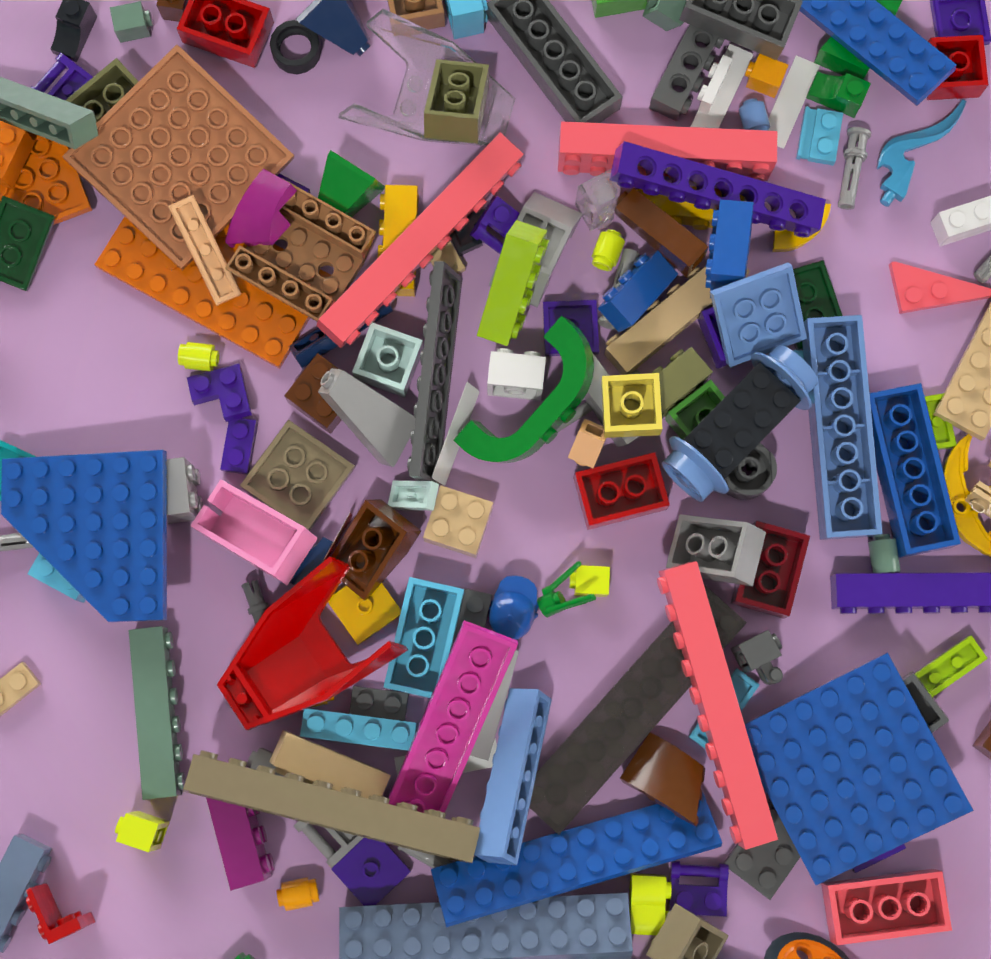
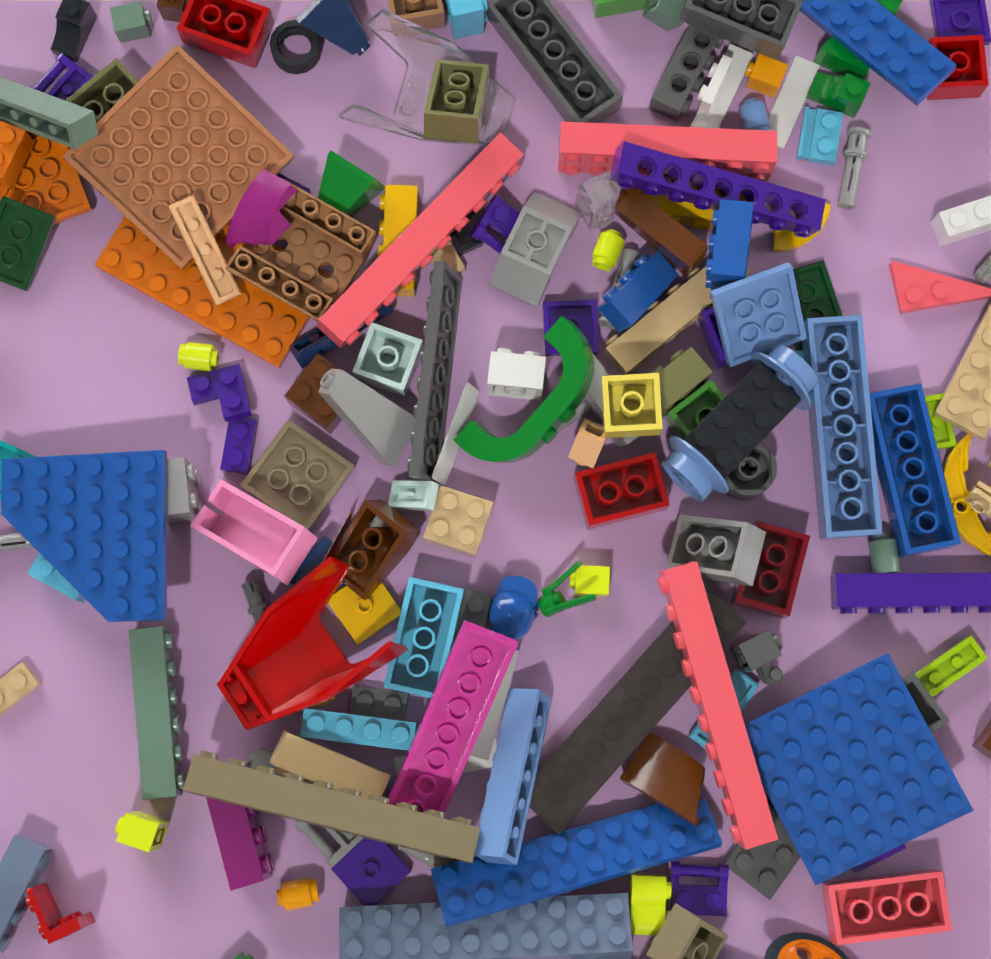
lime brick [477,220,549,346] -> none
dark azure piece [877,100,967,207] -> none

